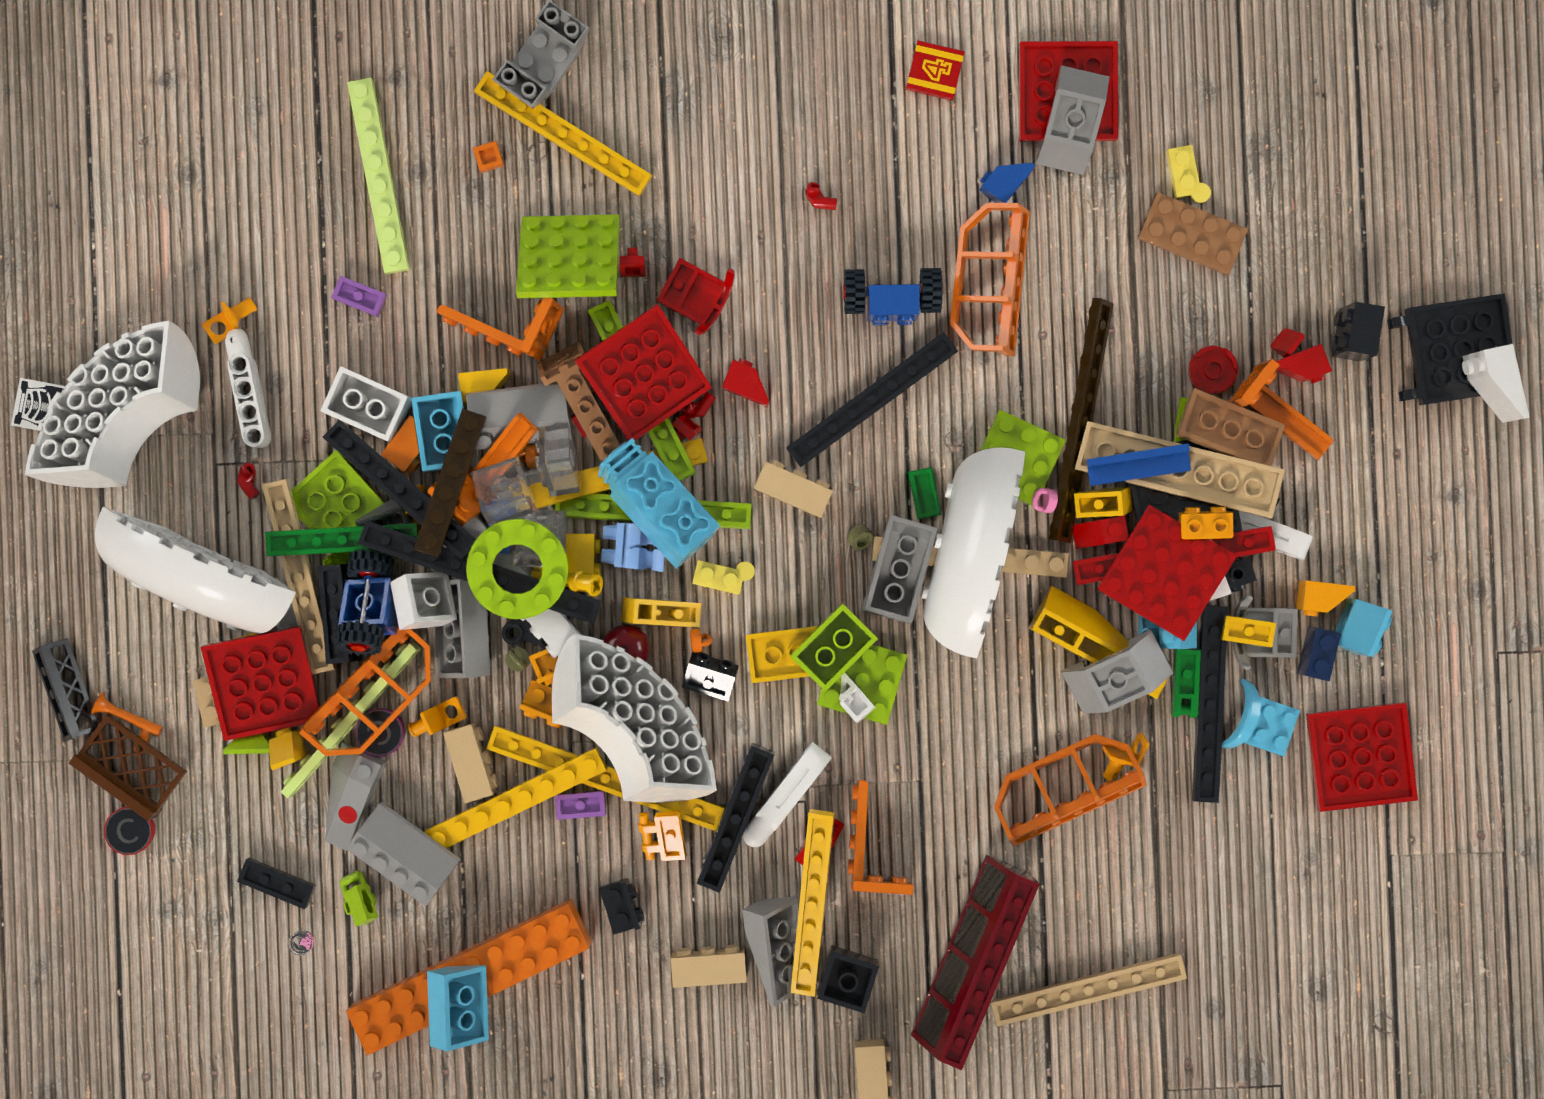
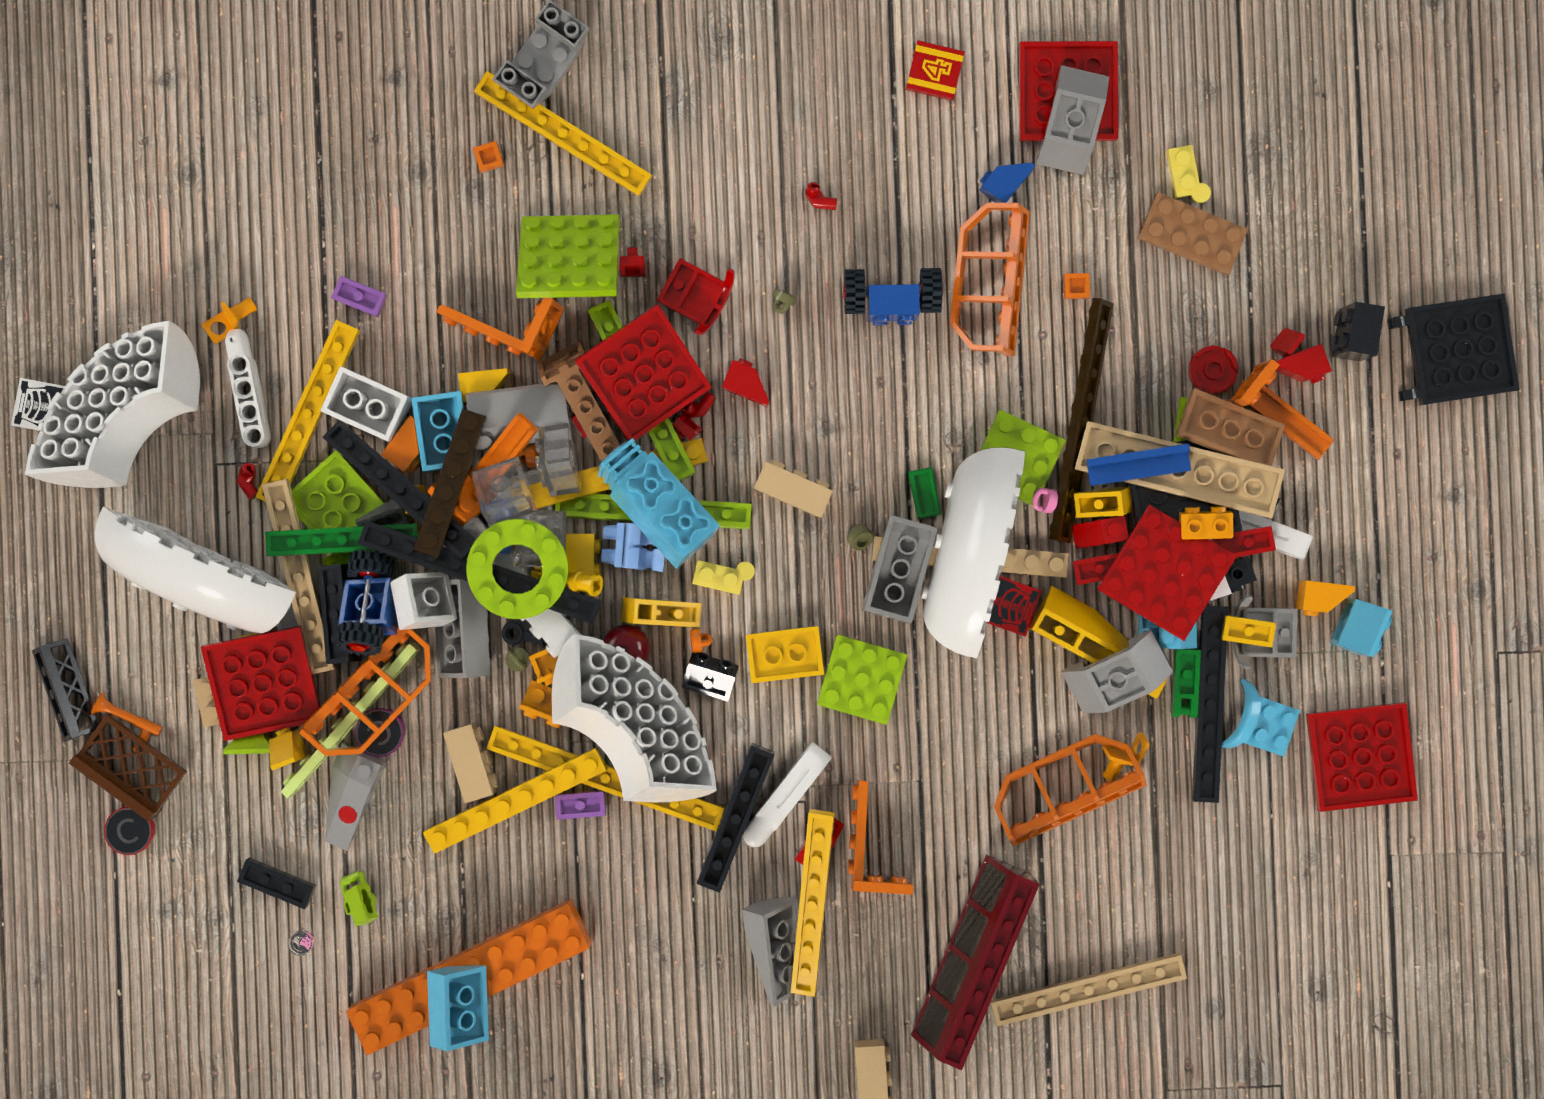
light grey slope [346,802,460,906] -> none
yellowish green plate [347,78,410,275] -> none
light orange bracket [408,696,467,737] -> none
black bracket [599,878,645,935] -> none
light orange plate [638,811,687,861] -> none
tan brick [671,945,747,988] -> none
black plate [786,332,958,468] -> none
lime brick [790,603,878,692] -> none
black brick [817,945,879,1014] -> none
white slope [839,673,876,724] -> none
dark blue brick [1297,627,1341,682] -> none
white slope [1462,344,1530,423] -> none
none -> yellow plate [256,320,360,502]
none -> olive tile [772,288,797,314]
none -> tile [987,576,1042,637]
none -> orange plate [1063,273,1090,299]

